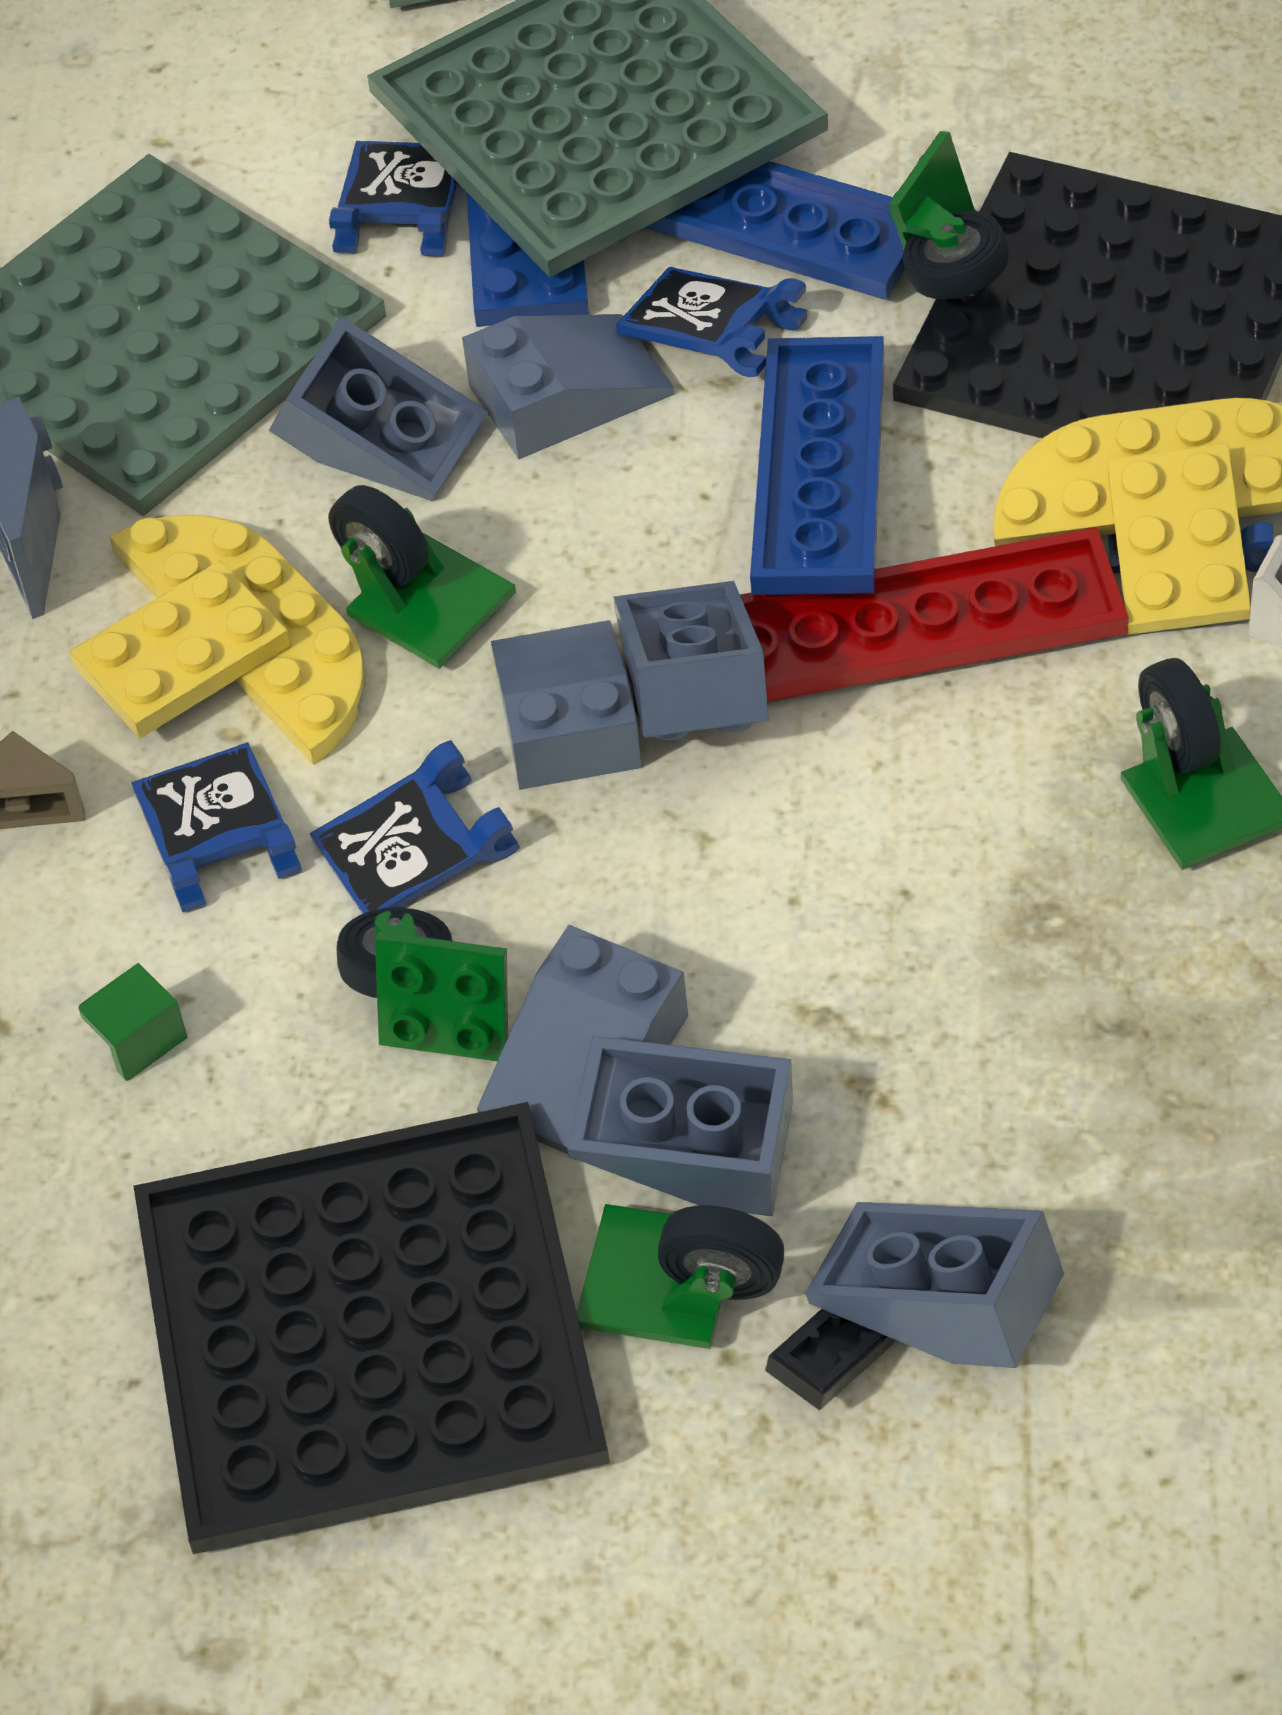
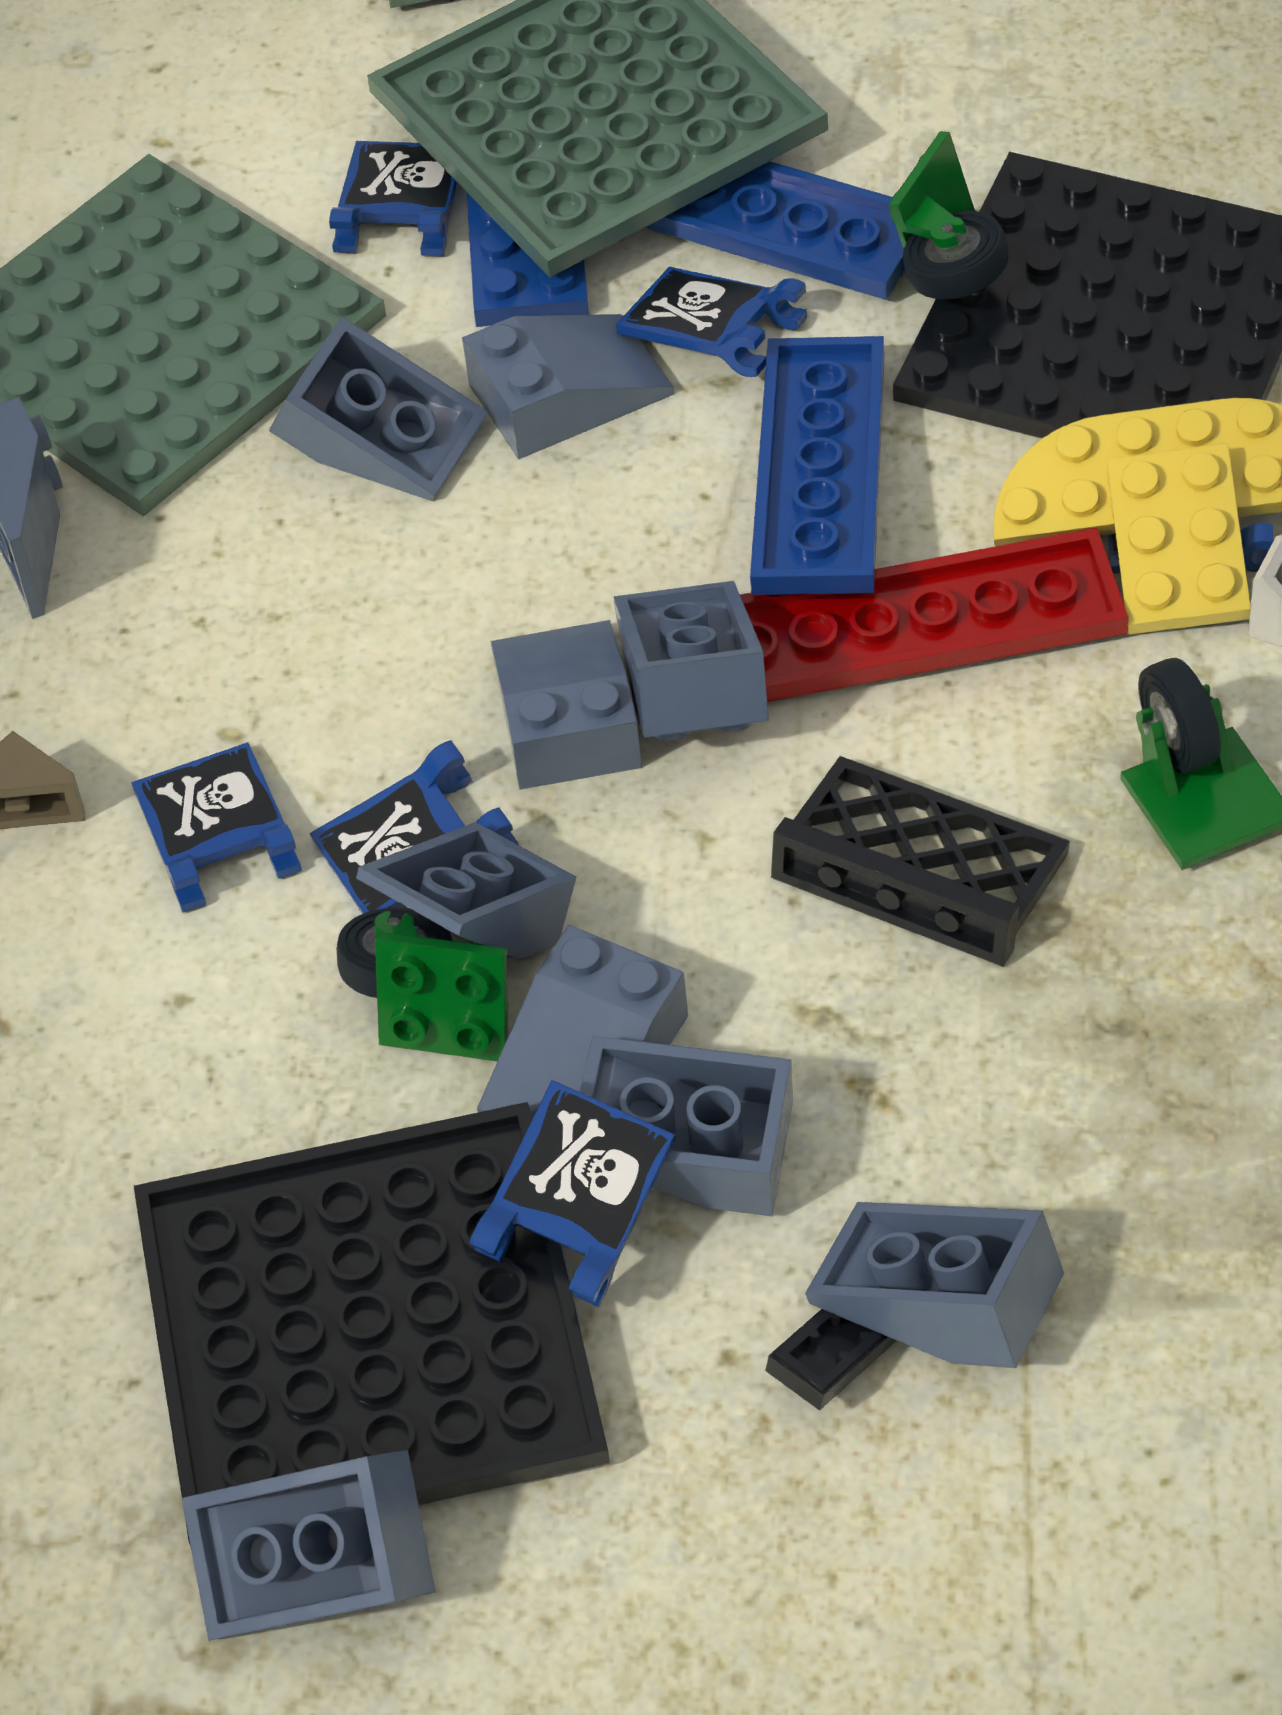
light yellow plate [69,515,365,765] -> none
green panel [78,962,188,1081] -> none
green plate [328,485,516,669] -> none
green plate [577,1204,784,1349] -> none
none -> sand blue slope [182,1450,436,1641]
none -> sand blue slope [356,822,577,960]
none -> flag [469,1080,676,1308]
none -> black fence [771,756,1070,967]

